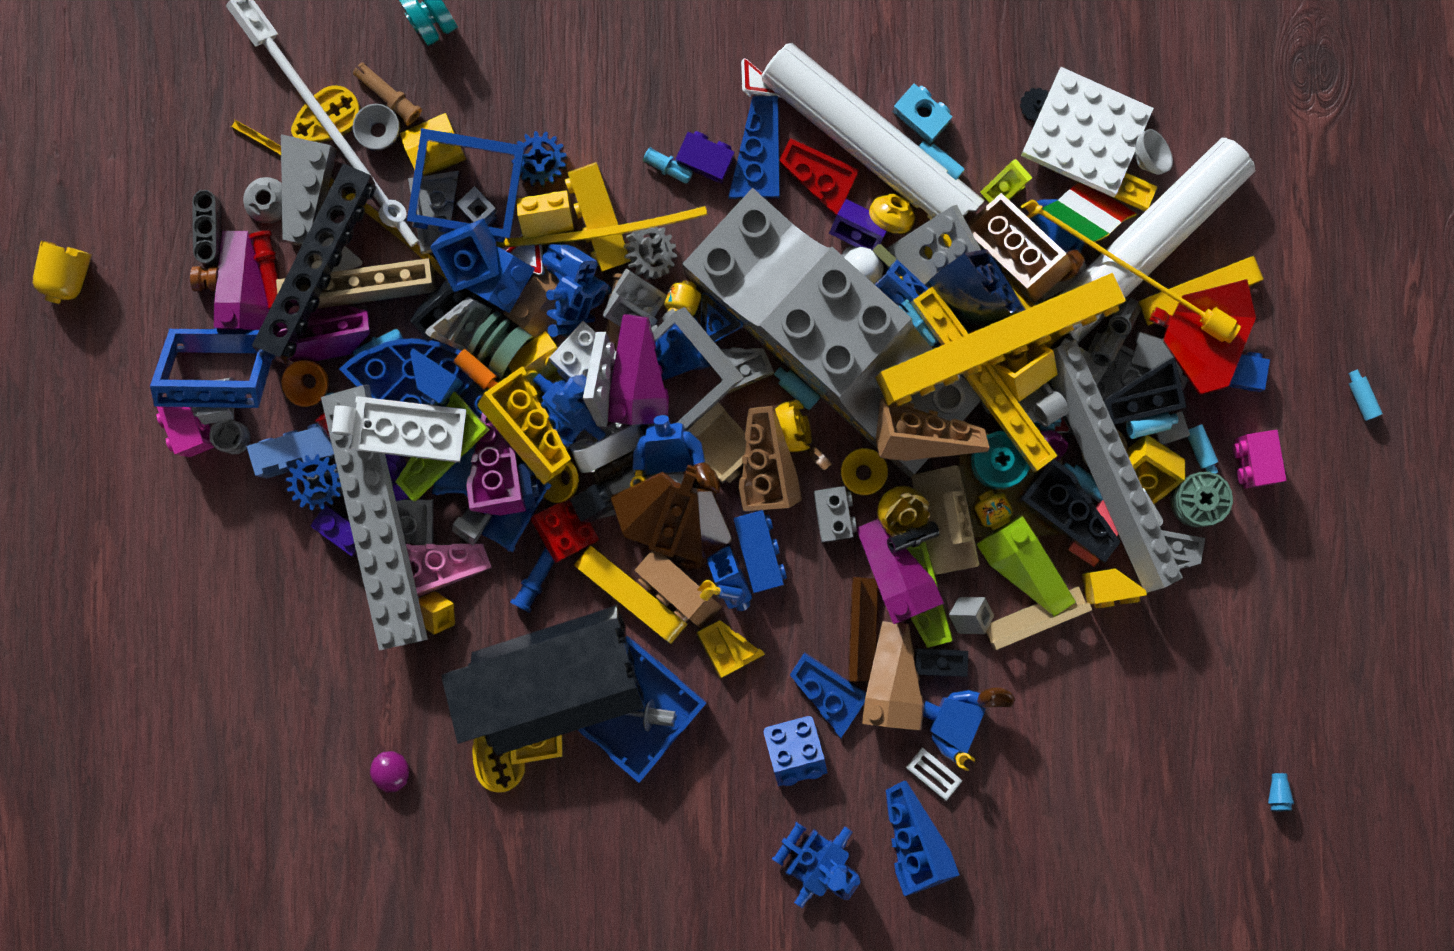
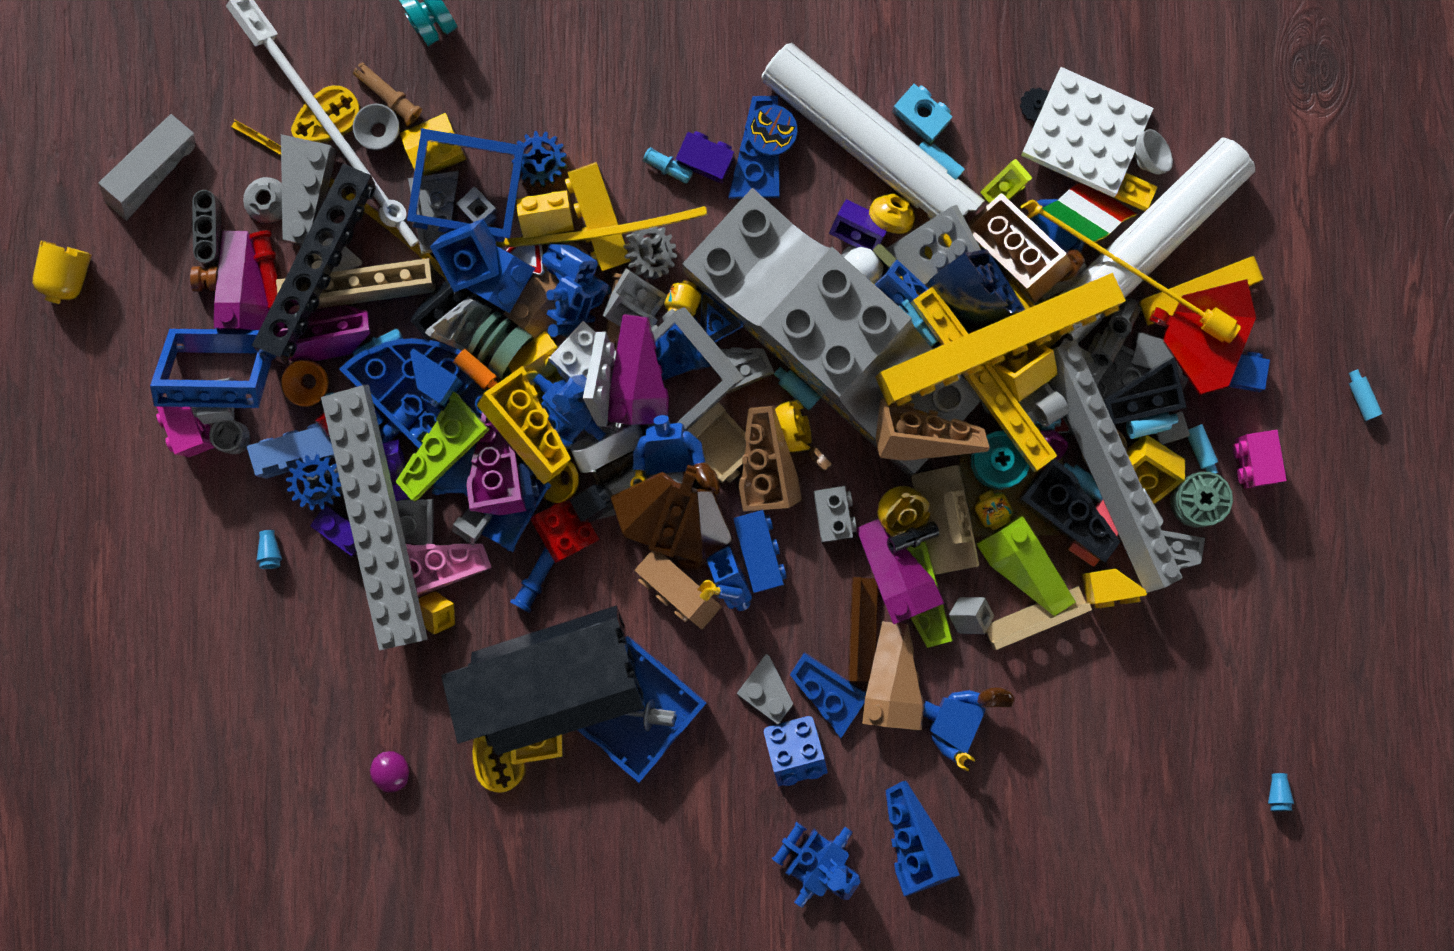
white hinge [331,397,466,463] -> none
yellow beam [574,545,687,644] -> none
yellow wing [696,620,765,678] -> none
white piece [741,58,780,97] -> none
red wing [779,138,859,216] -> none
yellow piece [841,448,888,495] -> none
white tile [906,748,962,801] -> none
black plate [915,648,968,677] -> none
none -> light grey wedge [98,114,196,221]
none -> dark azure cone [256,530,282,569]
none -> light grey wing [737,654,793,724]
none -> tile [747,105,798,157]

